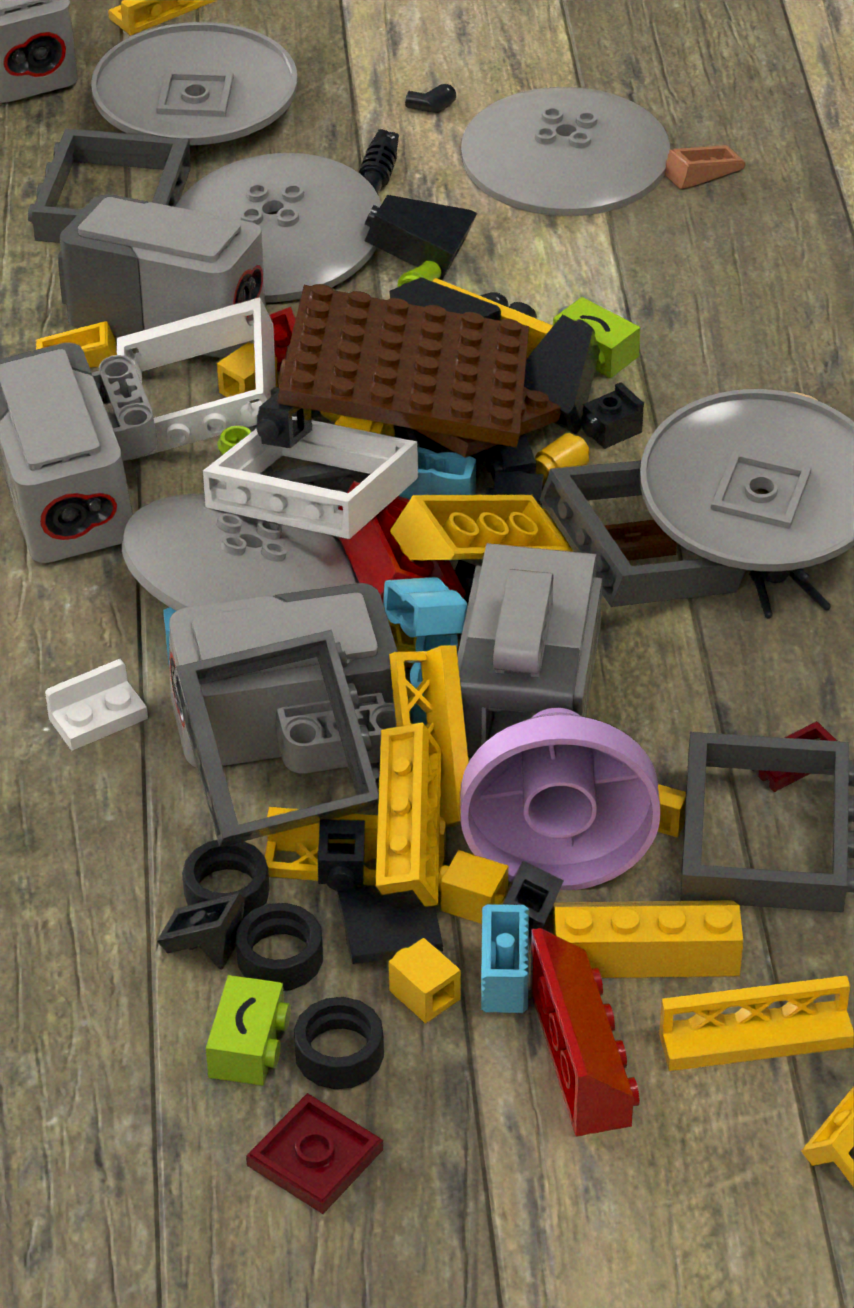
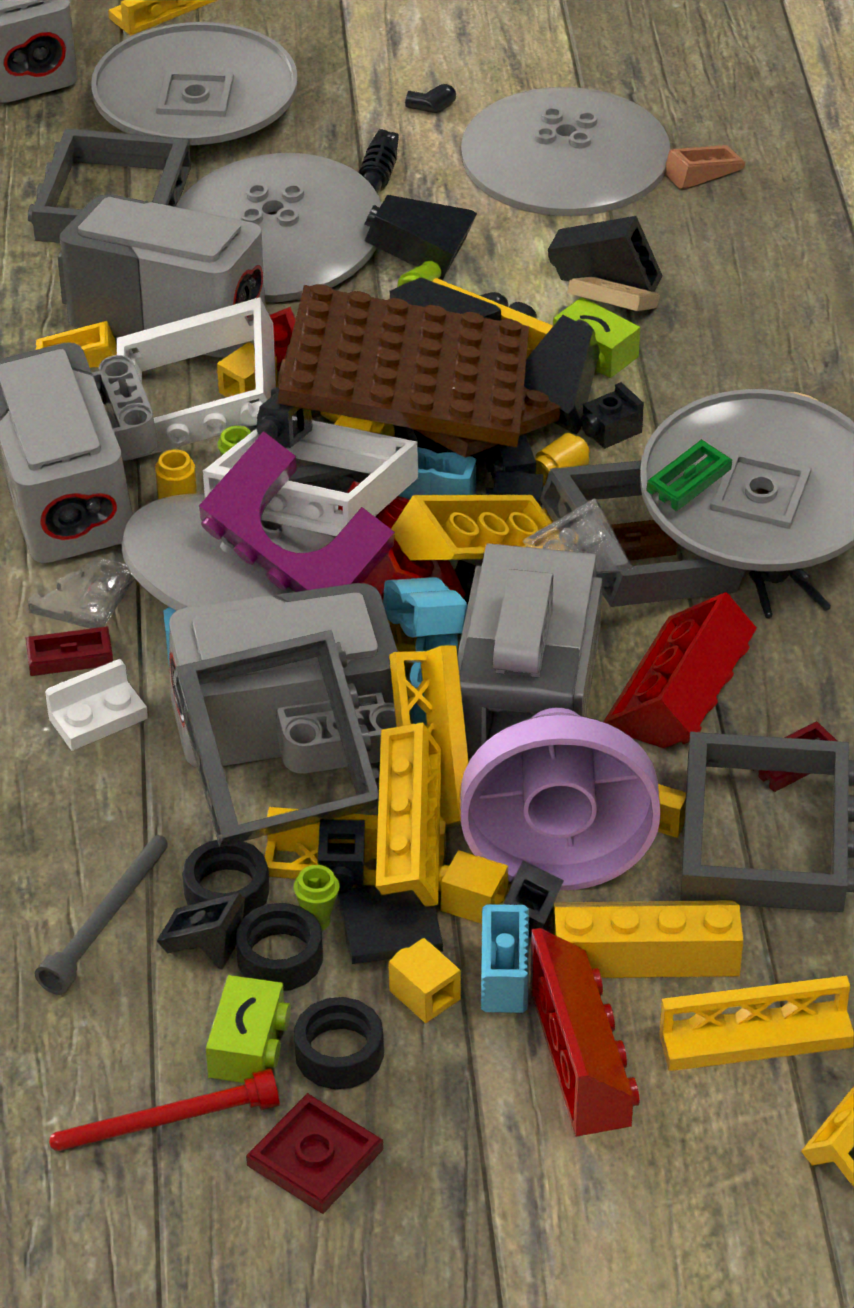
none -> dark red tile [25,626,113,676]
none -> clear wing [27,557,135,629]
none -> dark grey piece [35,835,168,995]
none -> red piece [49,1068,280,1151]
none -> yellow brick [155,449,197,500]
none -> magenta arch [199,431,395,592]
none -> lime cone [294,865,339,931]
none -> clear wing [523,498,633,574]
none -> black slope [548,216,663,292]
none -> tan tile [567,277,660,311]
none -> red slope [603,592,757,748]
none -> green tile [646,439,732,511]

